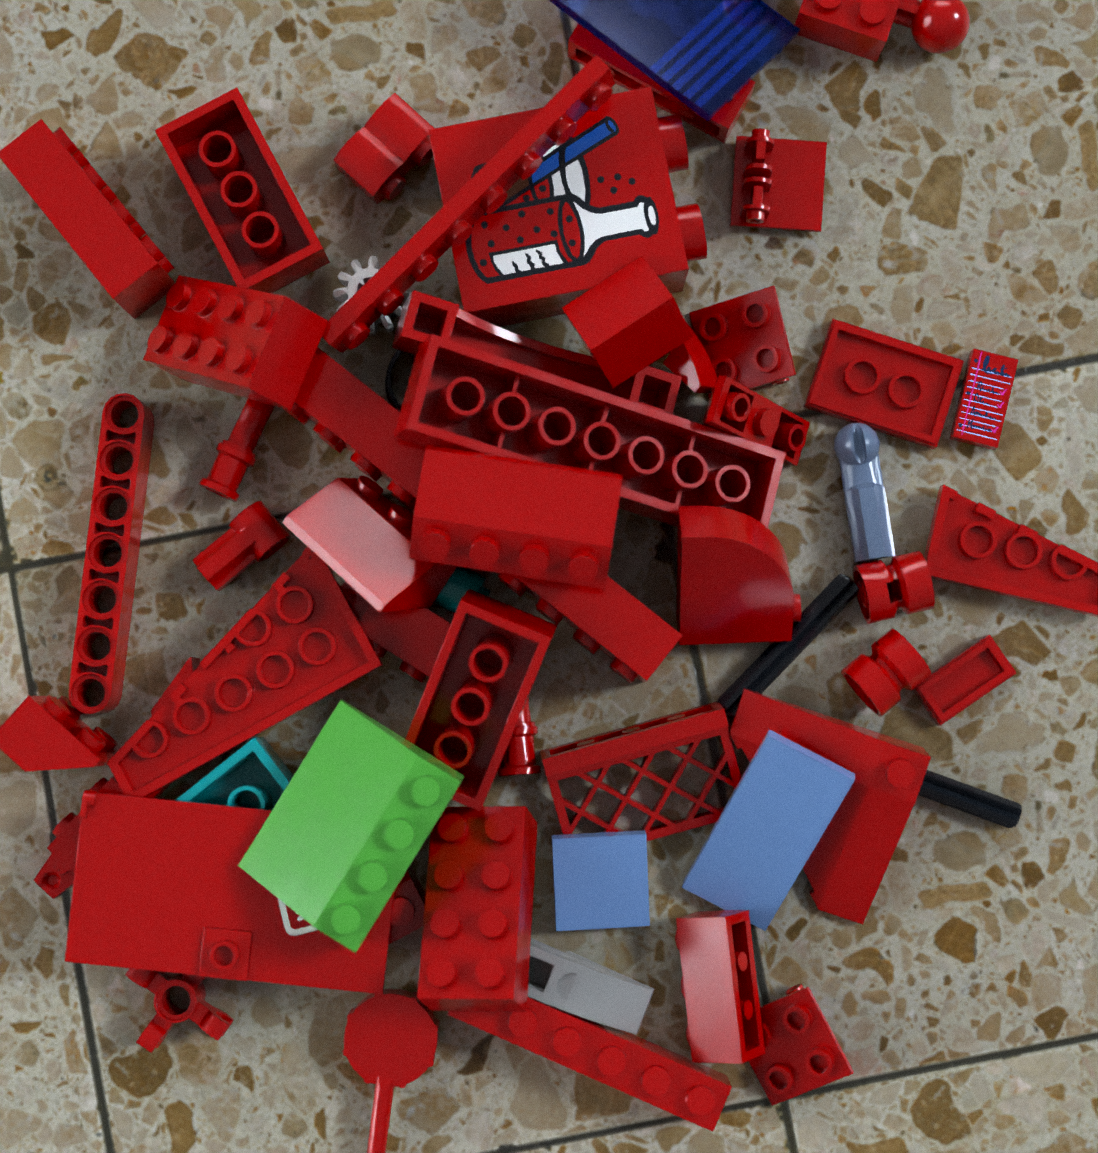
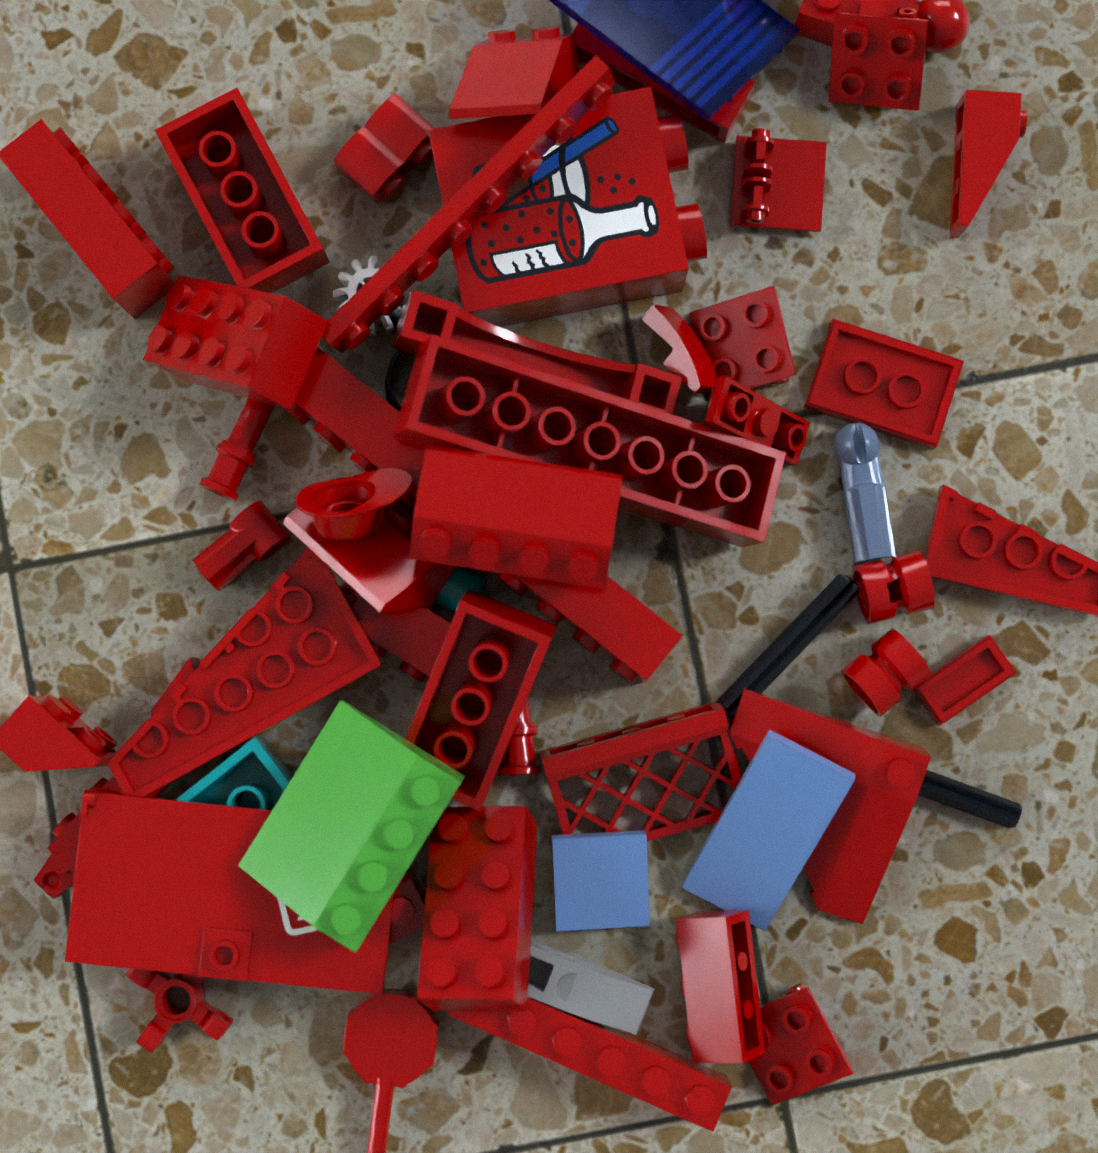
red beam [68,393,155,714] -> none
red slope [562,255,693,388] -> none
red brick [676,506,801,645] -> none
red tile [949,349,1018,450] -> none
none -> red piece [295,468,412,542]
none -> red slope [449,26,578,119]
none -> red hinge [828,8,928,111]
none -> red slope [949,90,1027,238]

